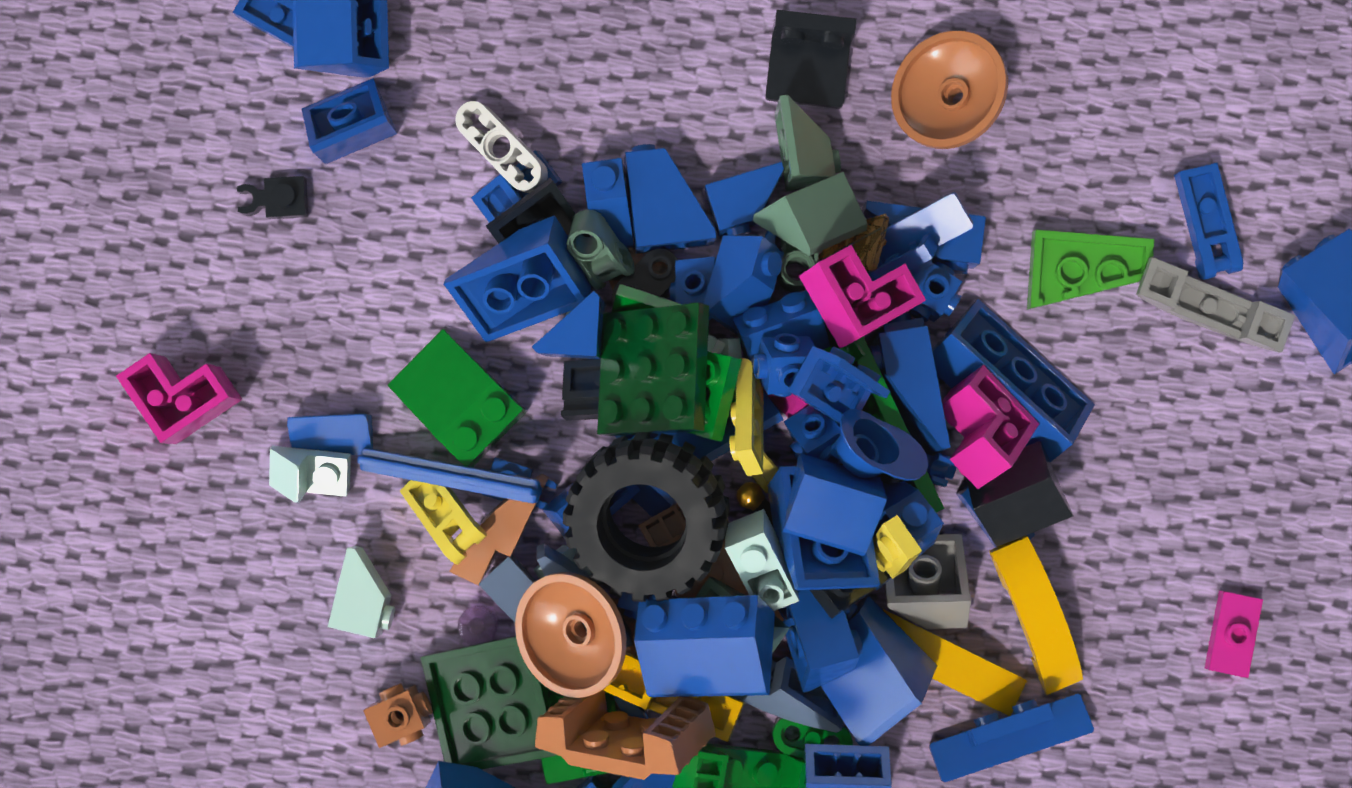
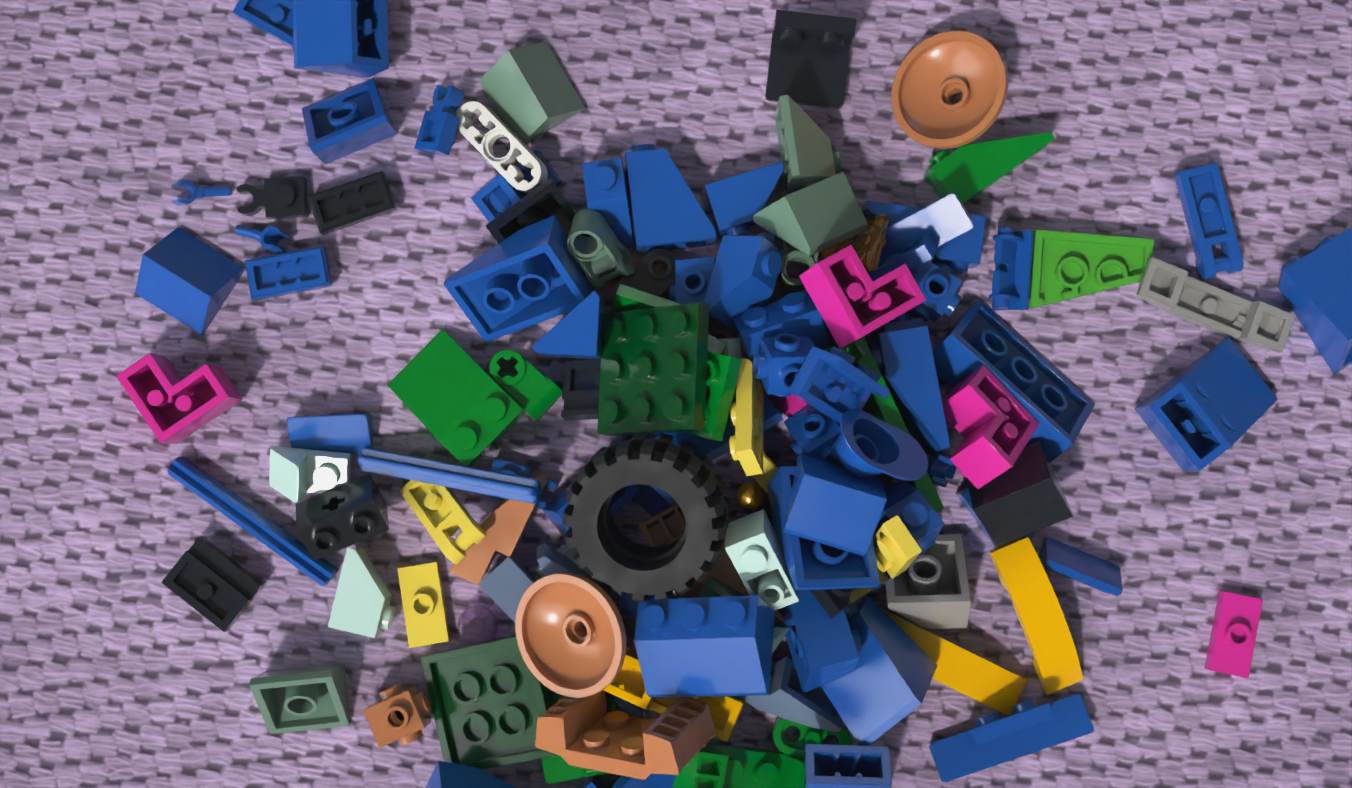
none -> blue slope [135,227,245,335]
none -> black plate [161,536,265,632]
none -> blue axle [167,457,337,586]
none -> blue hand [171,180,230,206]
none -> blue hand [235,225,292,254]
none -> blue plate [244,246,333,301]
none -> sand green slope [249,663,350,734]
none -> black brick [295,473,389,561]
none -> black plate [307,171,397,235]
none -> light yellow plate [397,561,451,648]
none -> blue plate [414,85,464,155]
none -> sand green slope [479,42,586,144]
none -> green piece [489,350,563,422]
none -> green slope [924,132,1055,205]
none -> blue hinge [989,227,1034,311]
none -> blue slope [1038,537,1123,596]
none -> blue slope [1134,336,1278,471]

